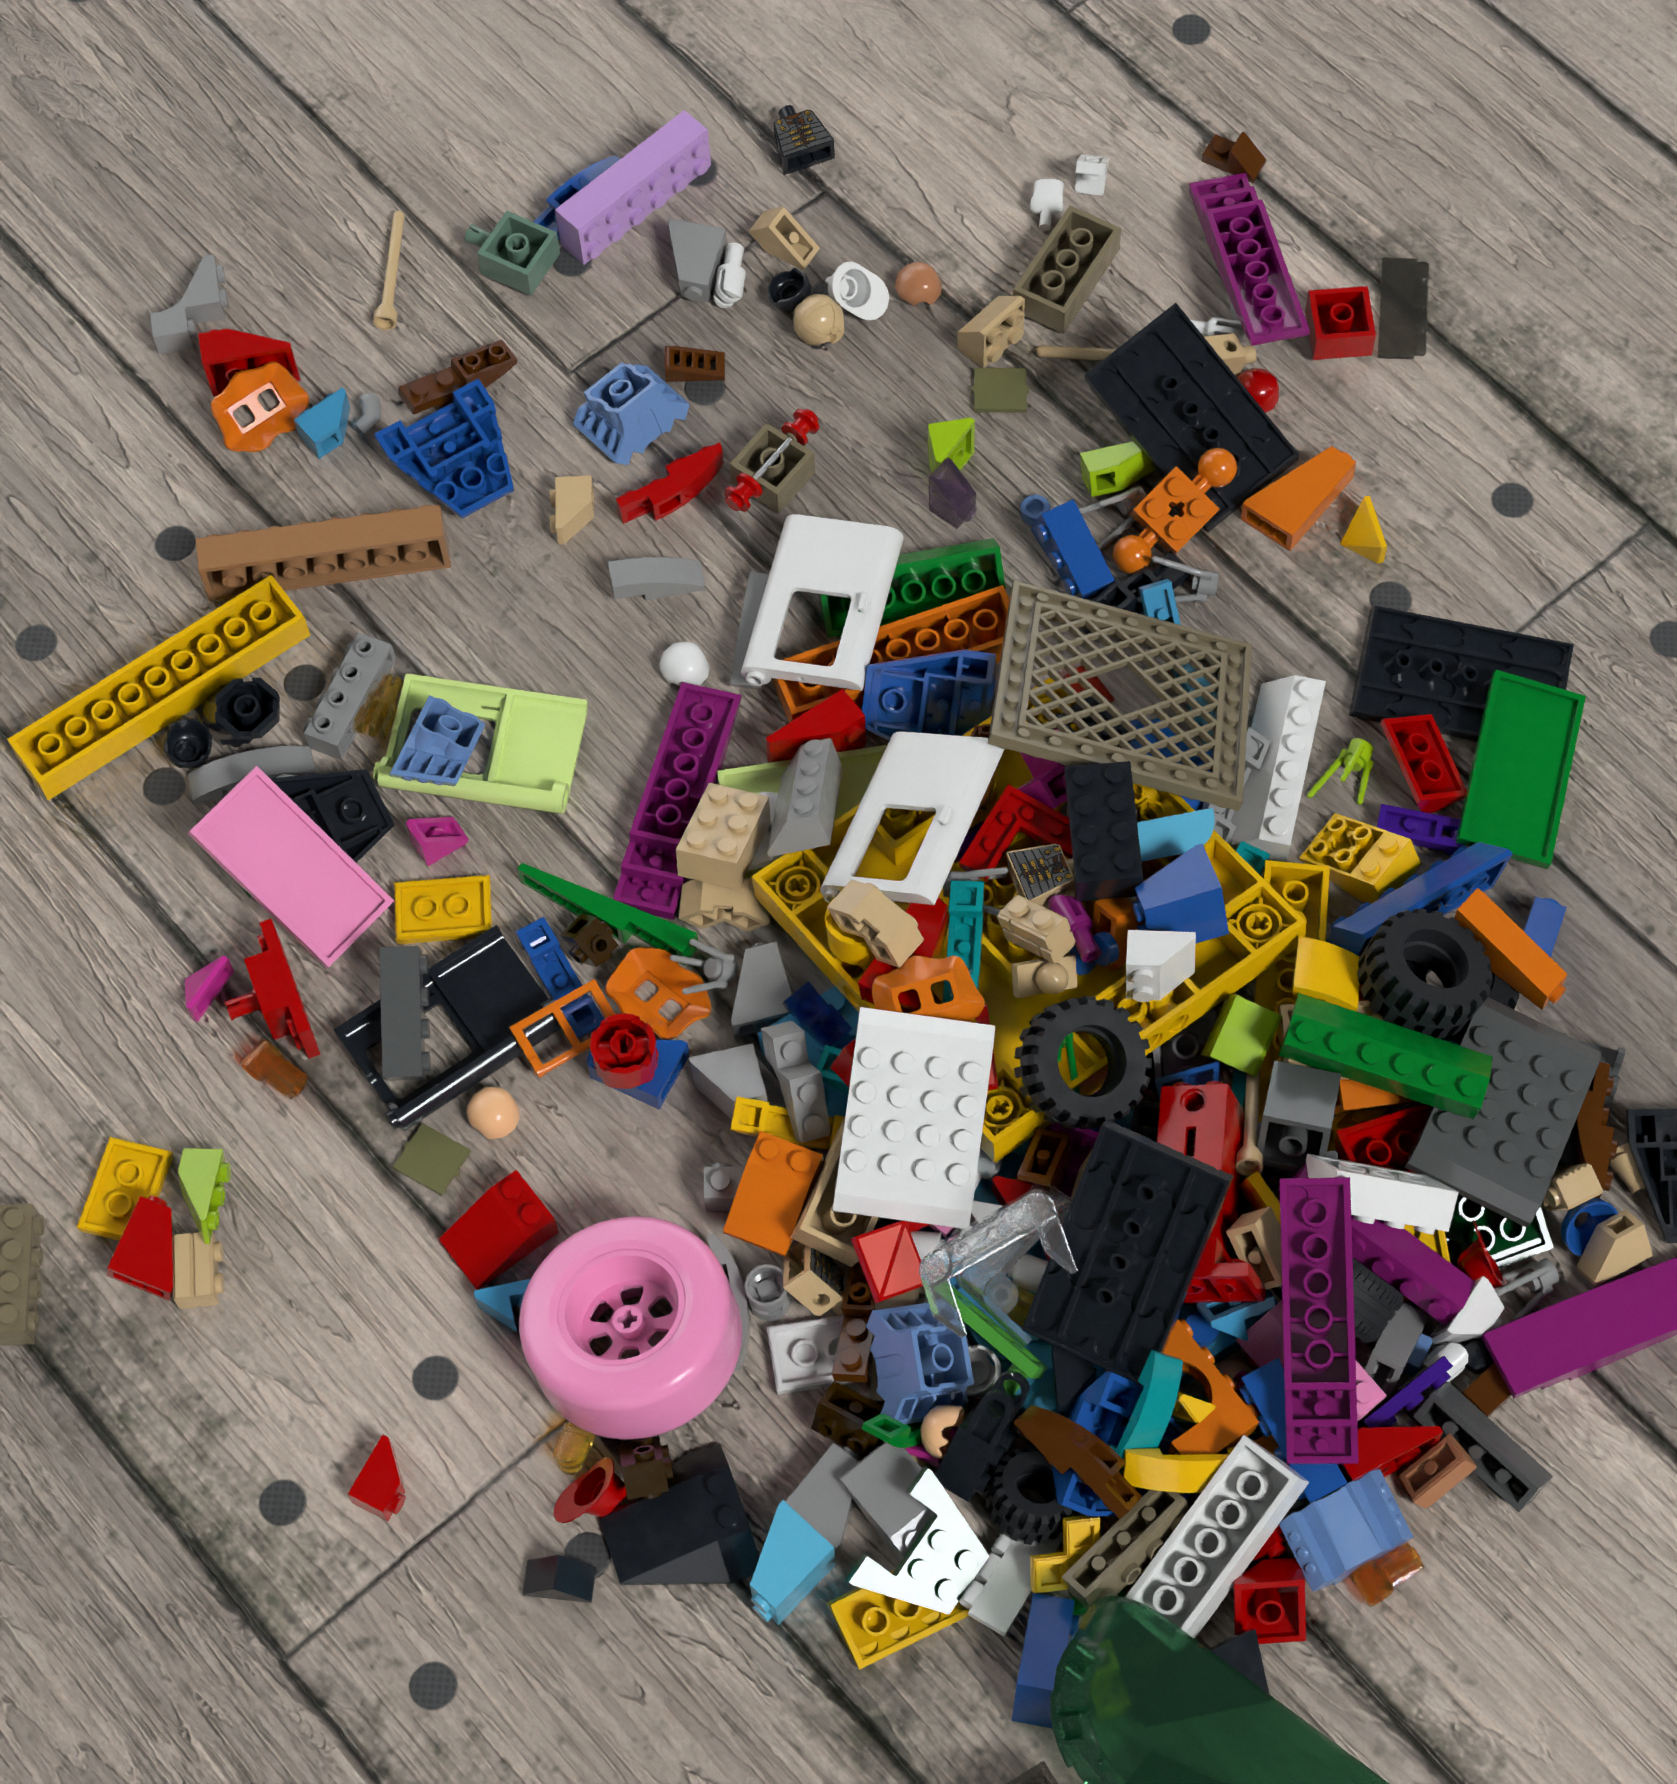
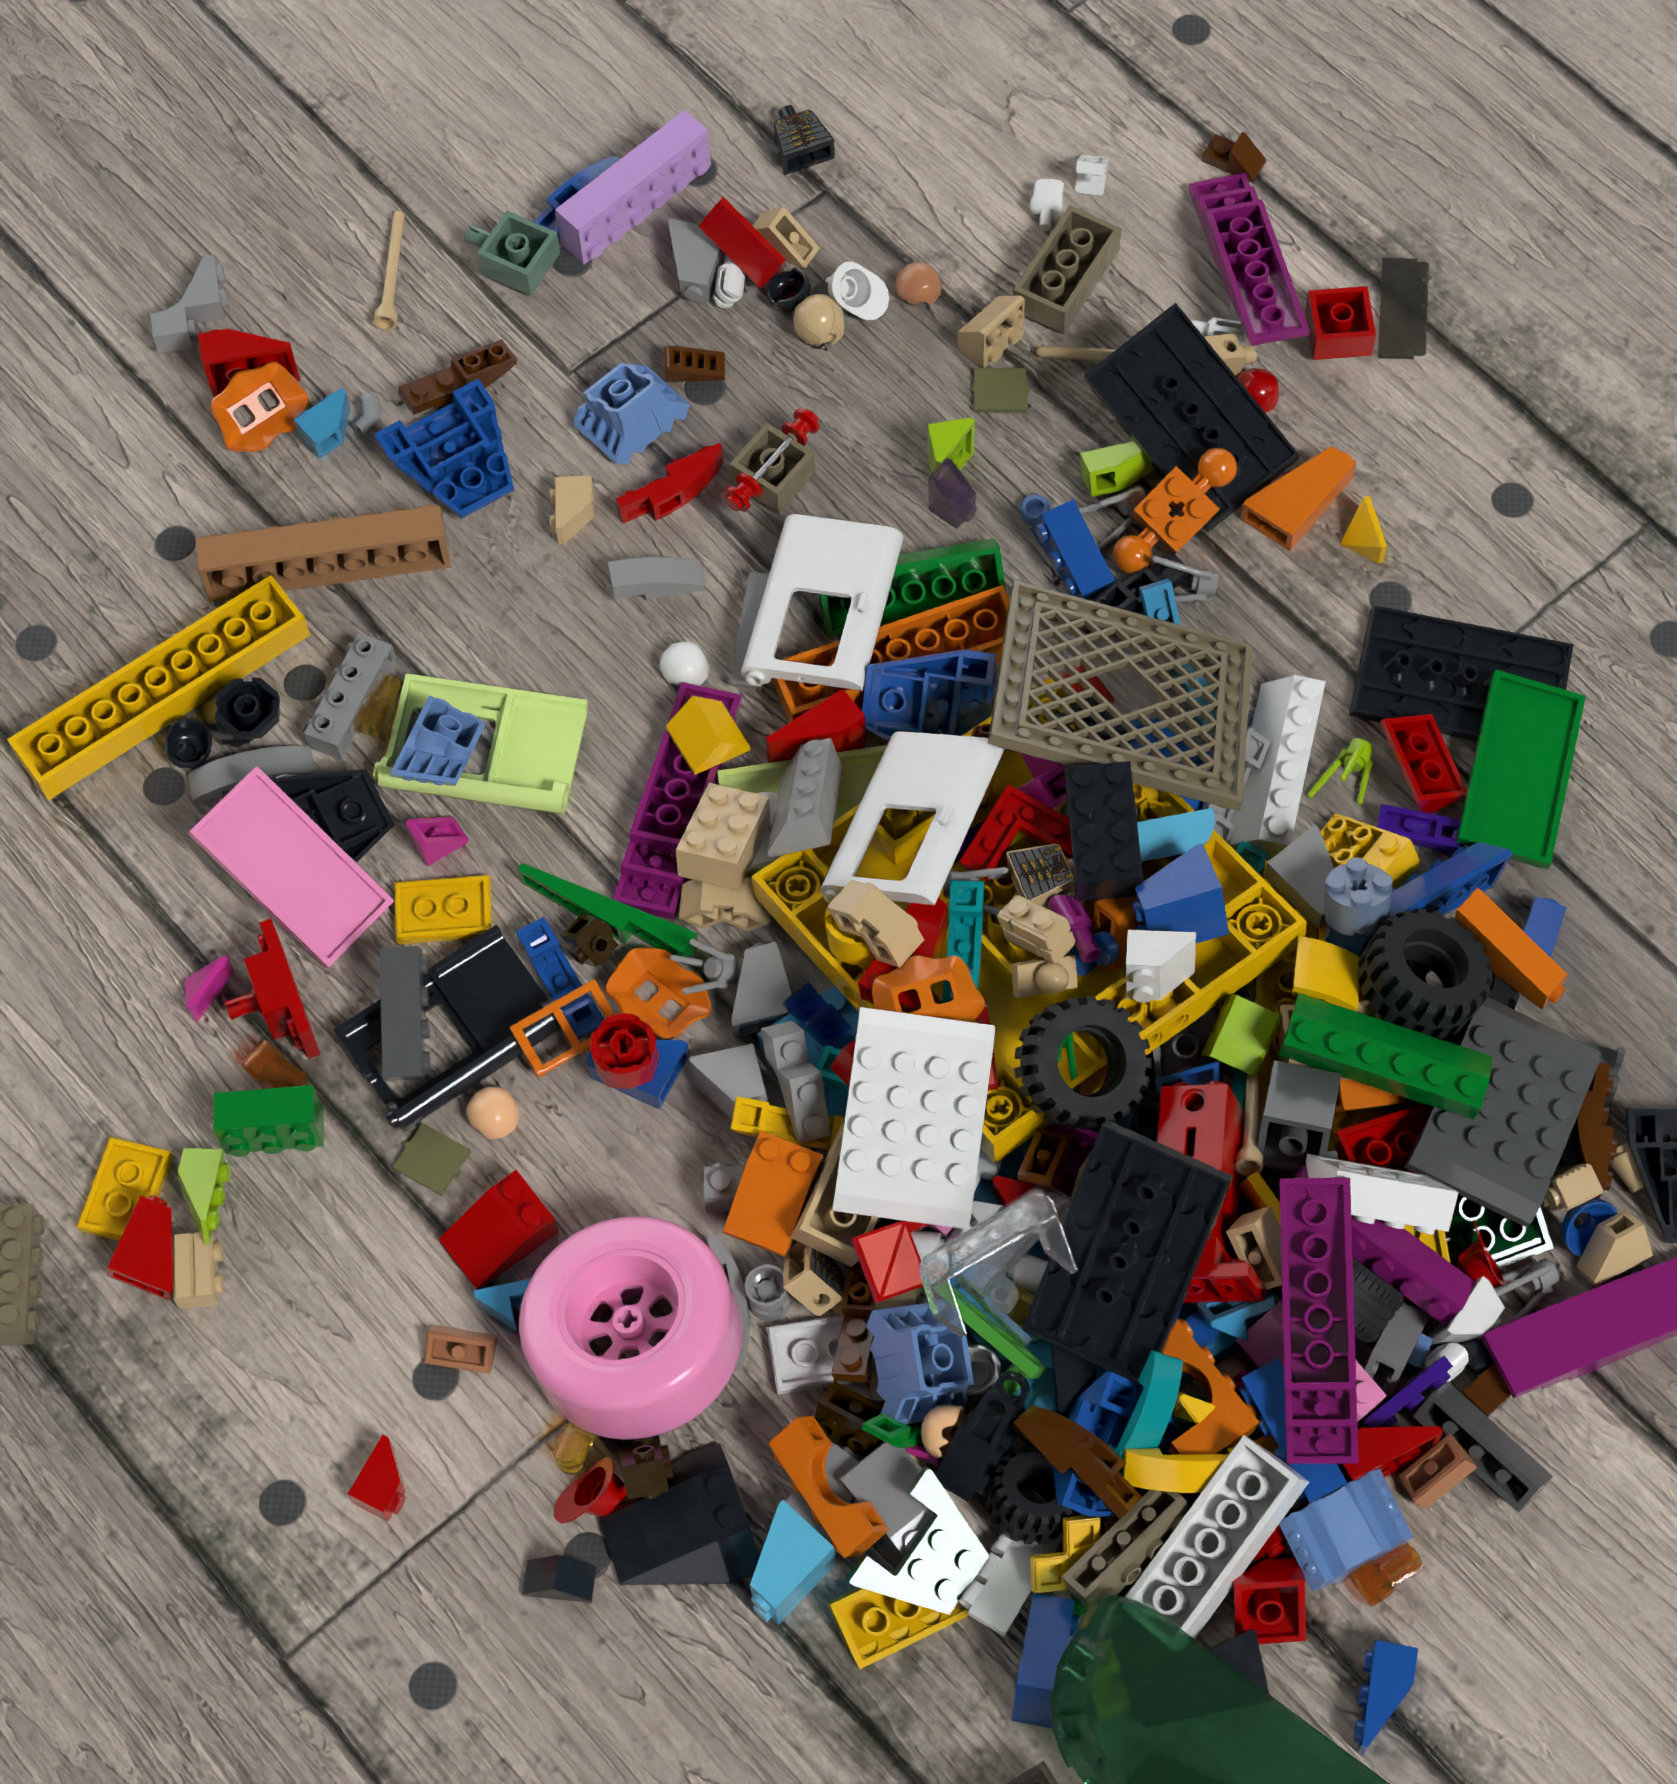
none -> green brick [214,1085,324,1157]
none -> nougat slope [424,1325,498,1374]
none -> yellow slope [666,696,750,775]
none -> red slope [698,197,786,289]
none -> orange arch [768,1416,889,1558]
none -> light grey slope [1264,824,1334,930]
none -> sand blue brick [1324,858,1393,936]
none -> blue slope [1353,1640,1418,1754]

